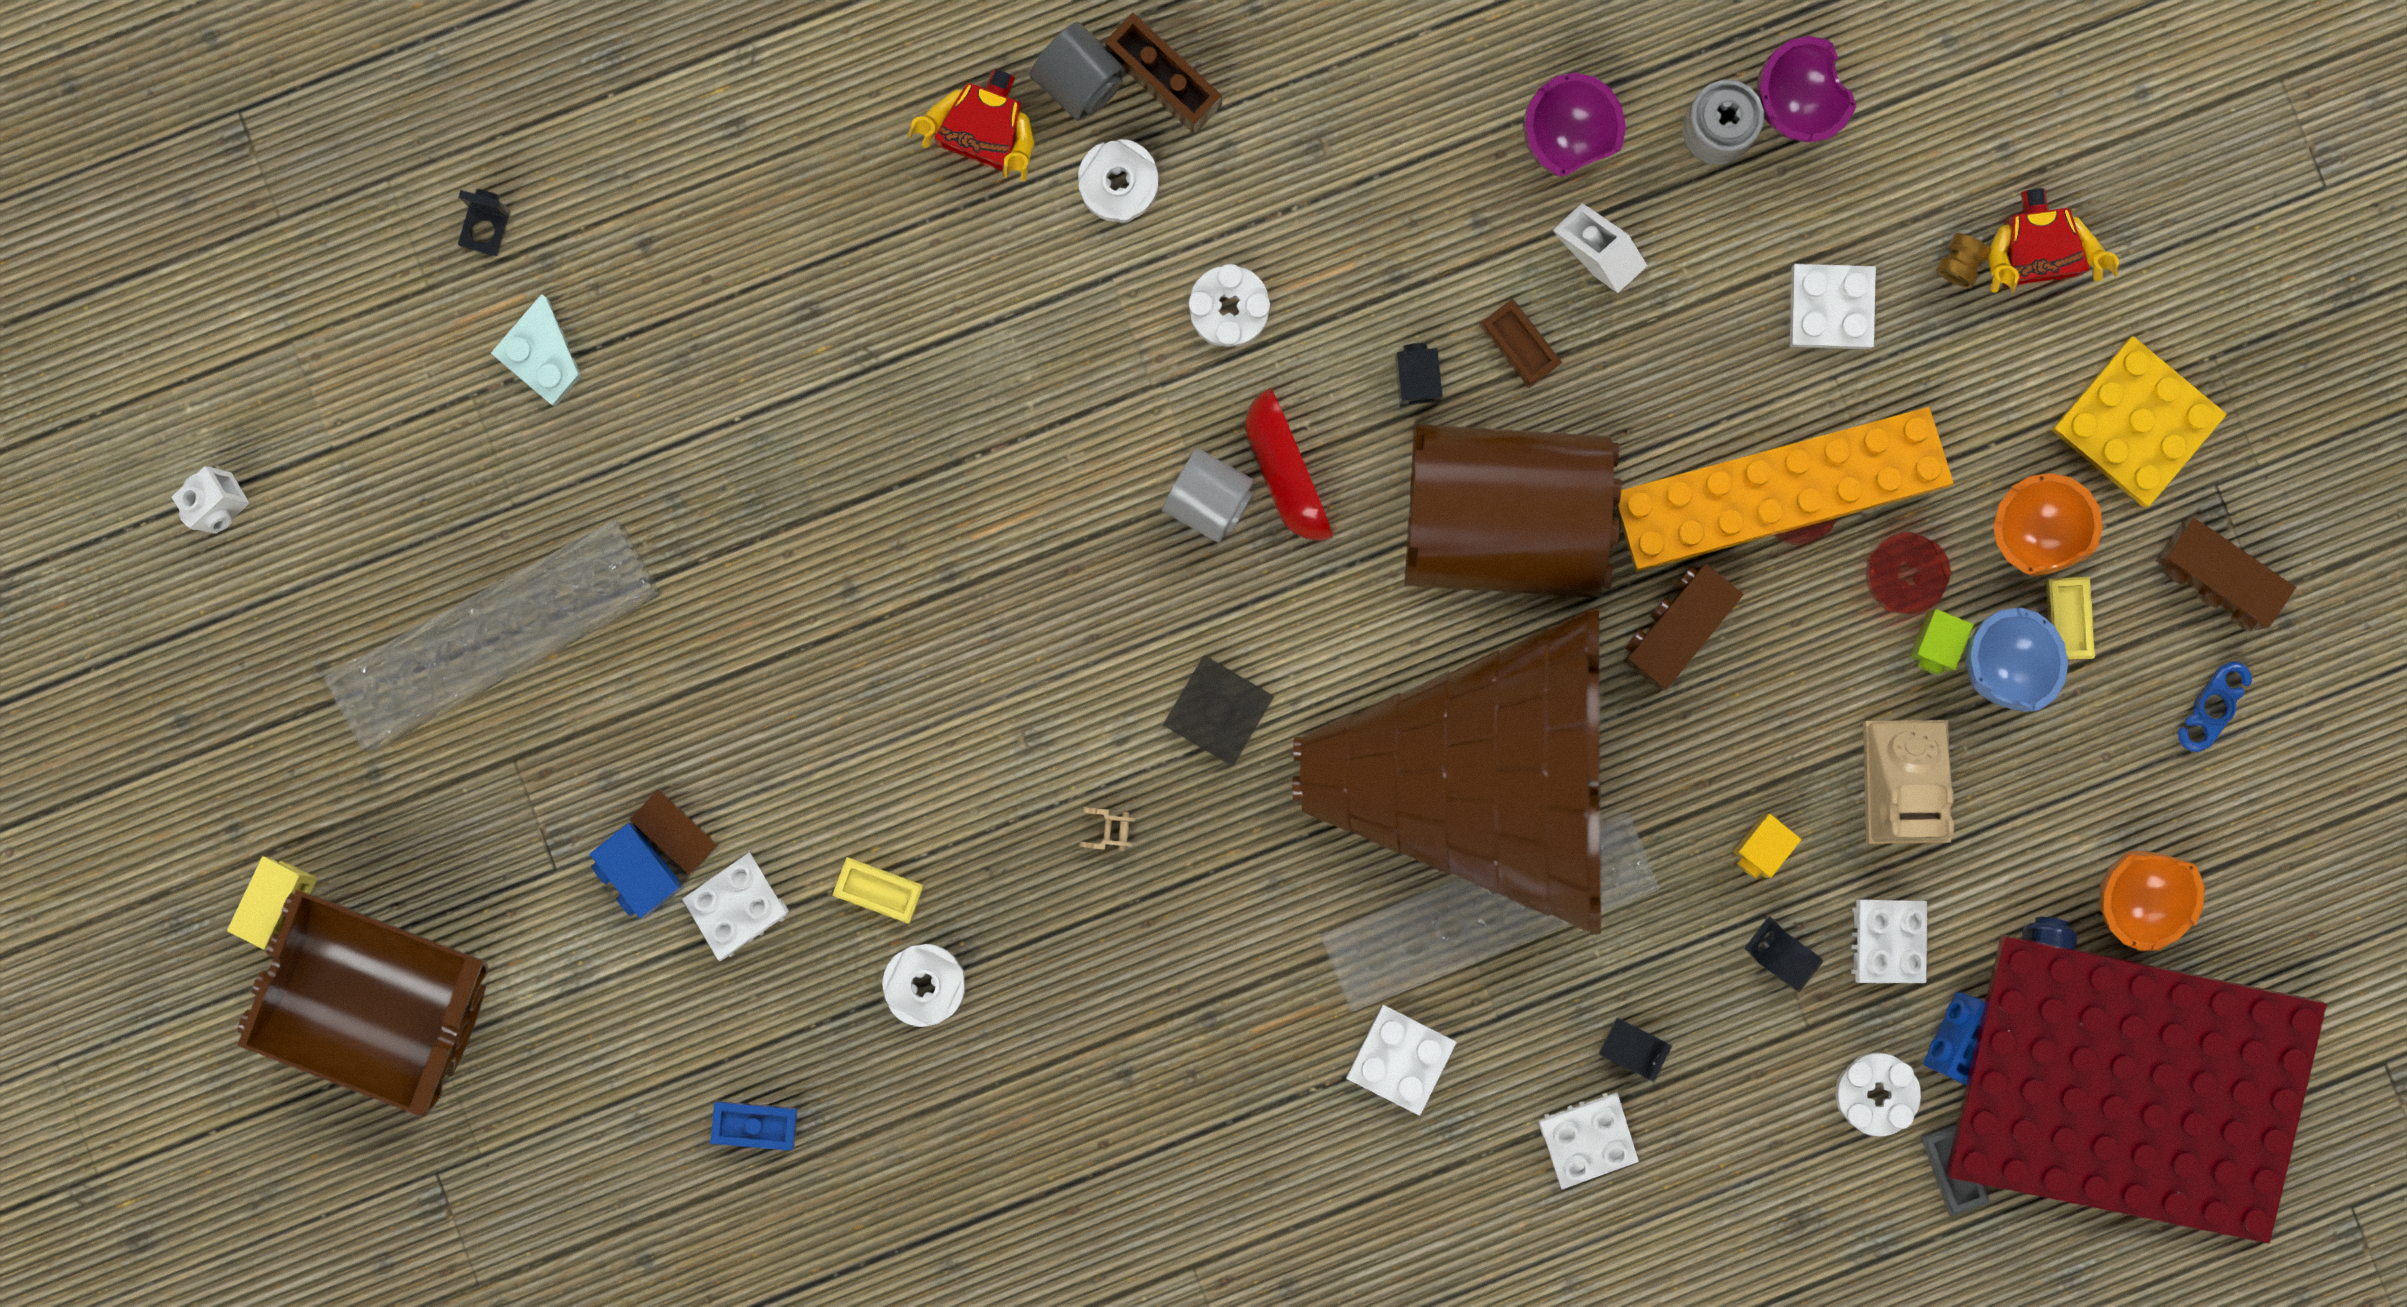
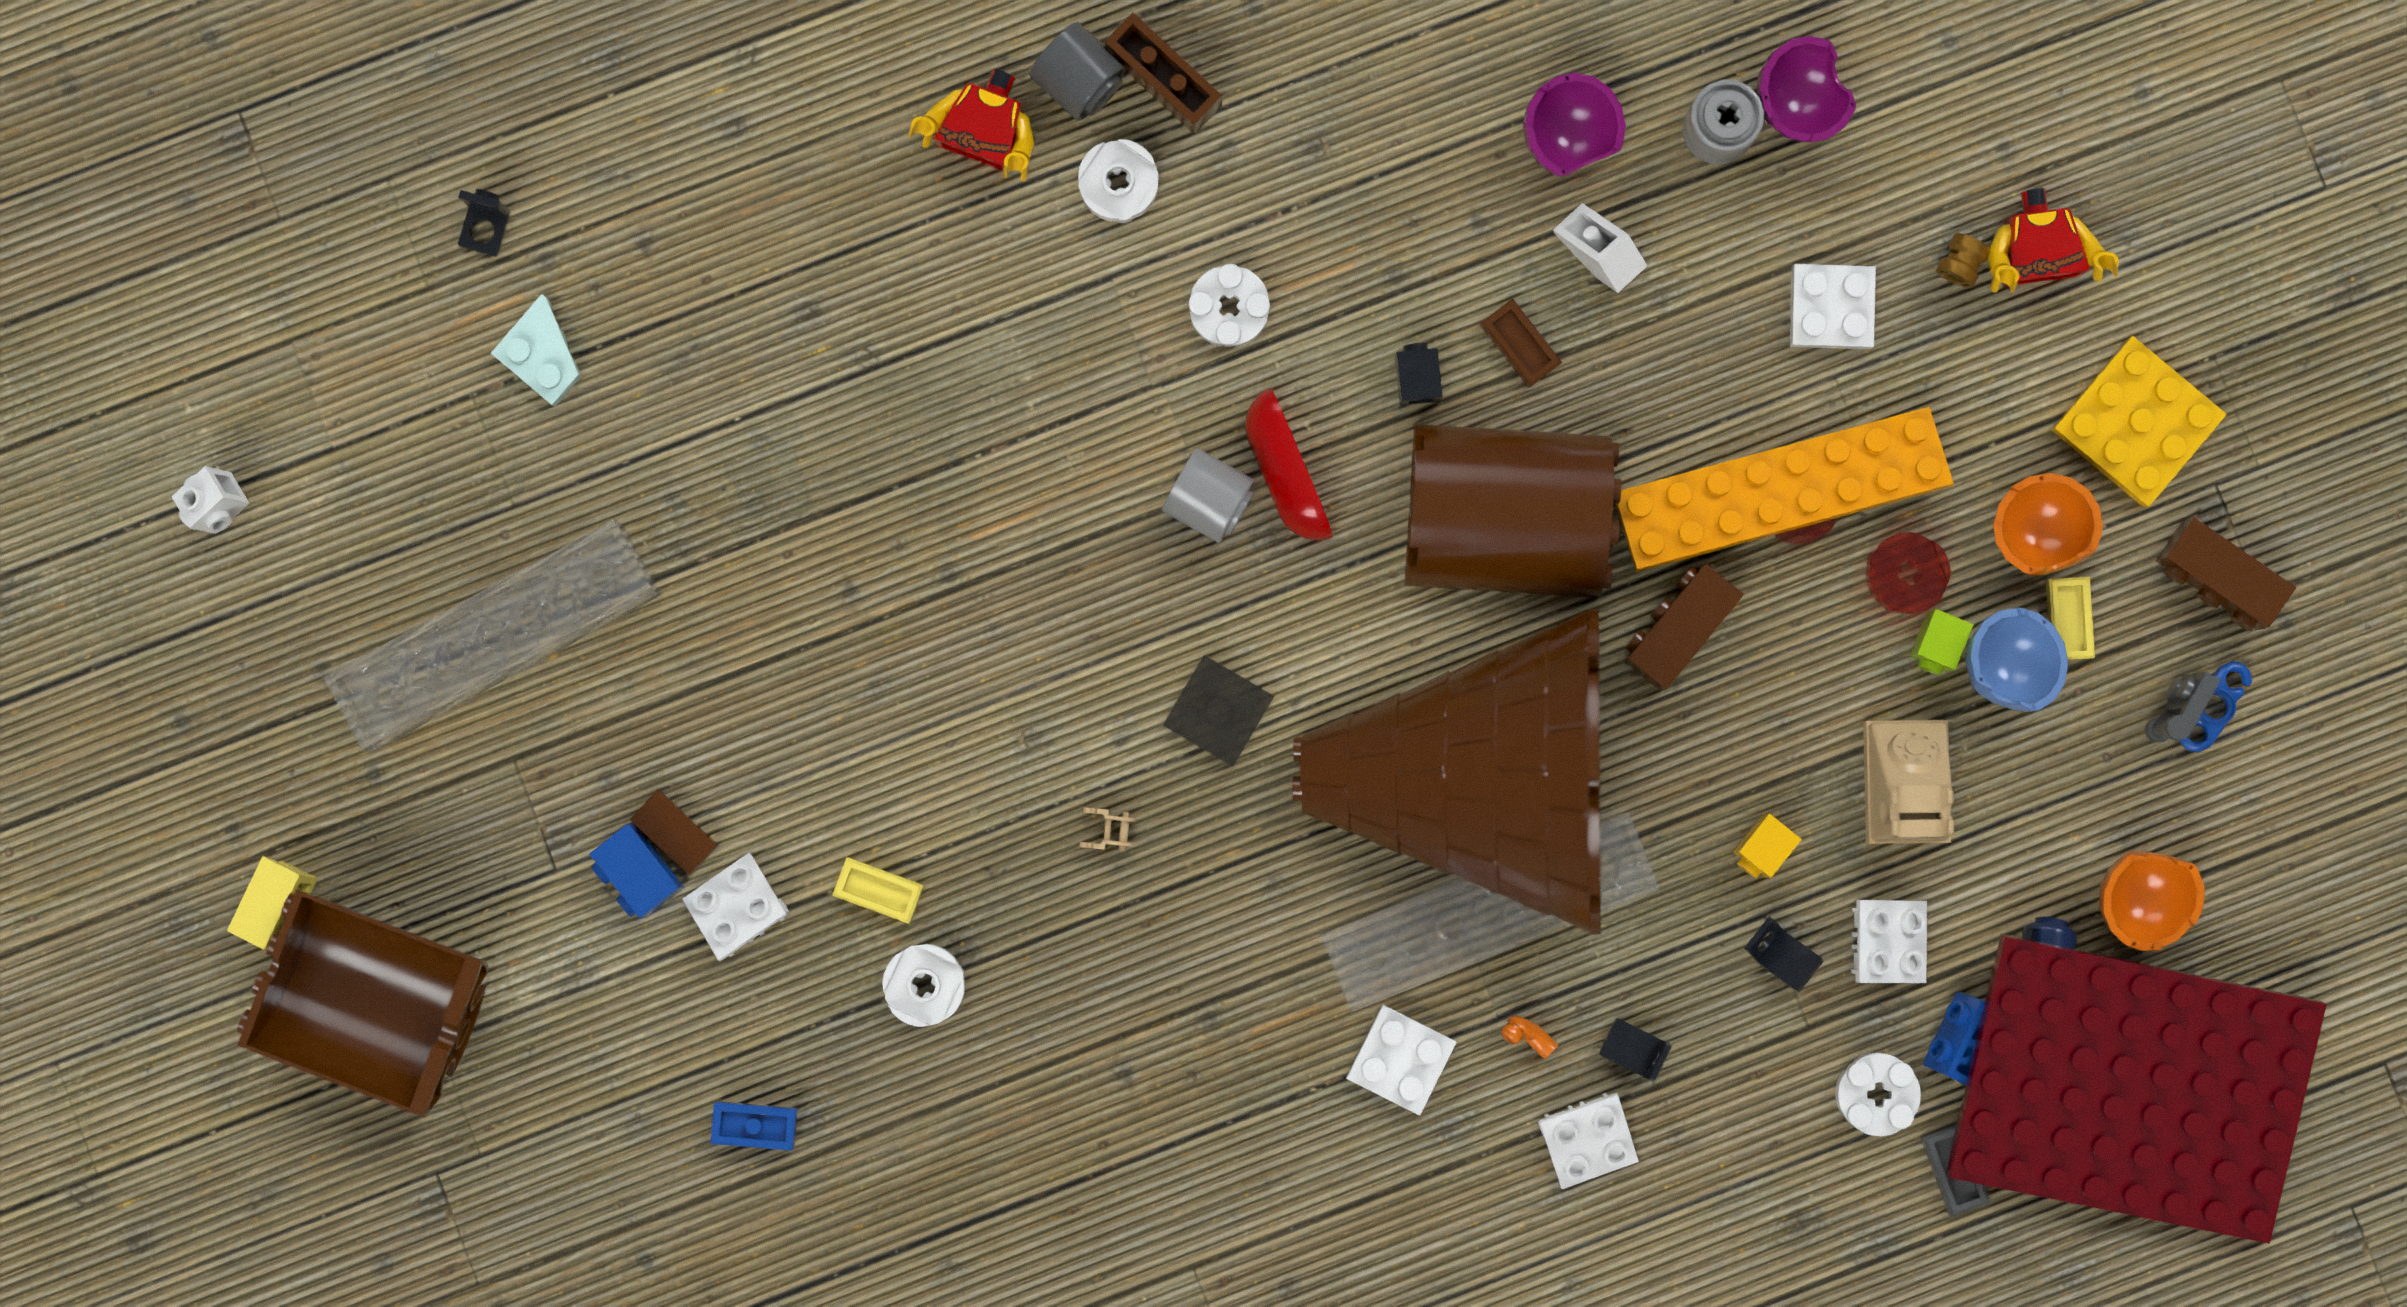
none -> orange arm [1501,1015,1558,1060]
none -> dark grey plate [2145,671,2221,742]

